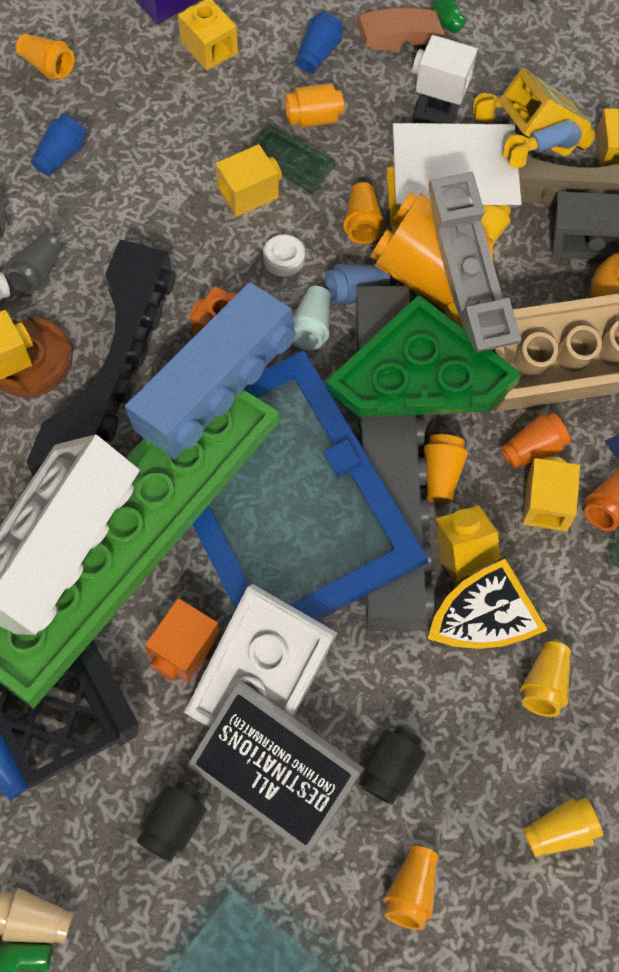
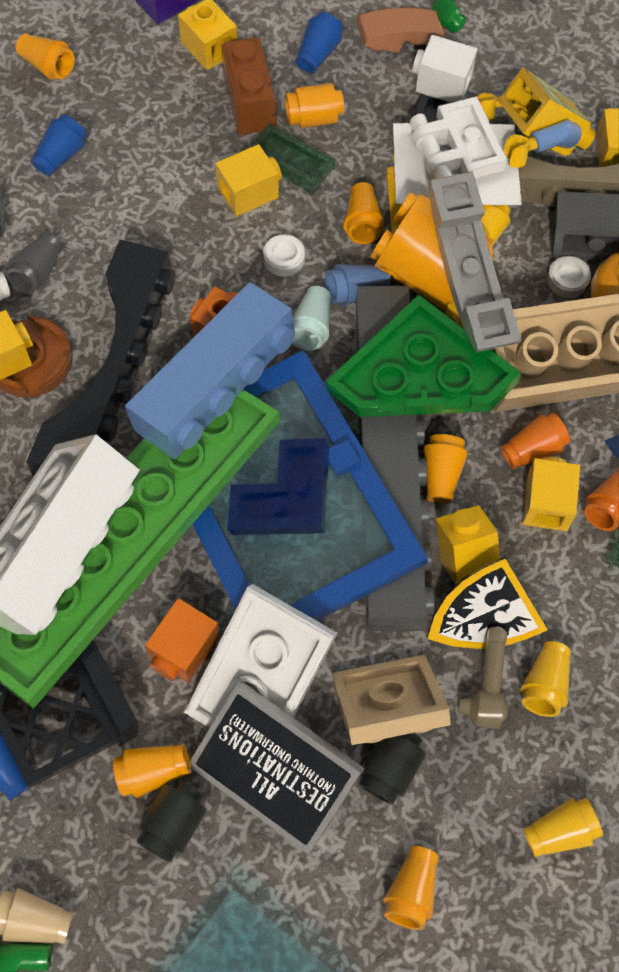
none -> light orange cone [113,744,191,798]
none -> dark orange brick [221,37,276,135]
none -> clear blue plate [227,438,329,535]
none -> tan plate [332,654,451,745]
none -> white plate [410,96,507,179]
none -> dark tan piece [458,626,508,730]
none -> white tile [547,256,591,298]

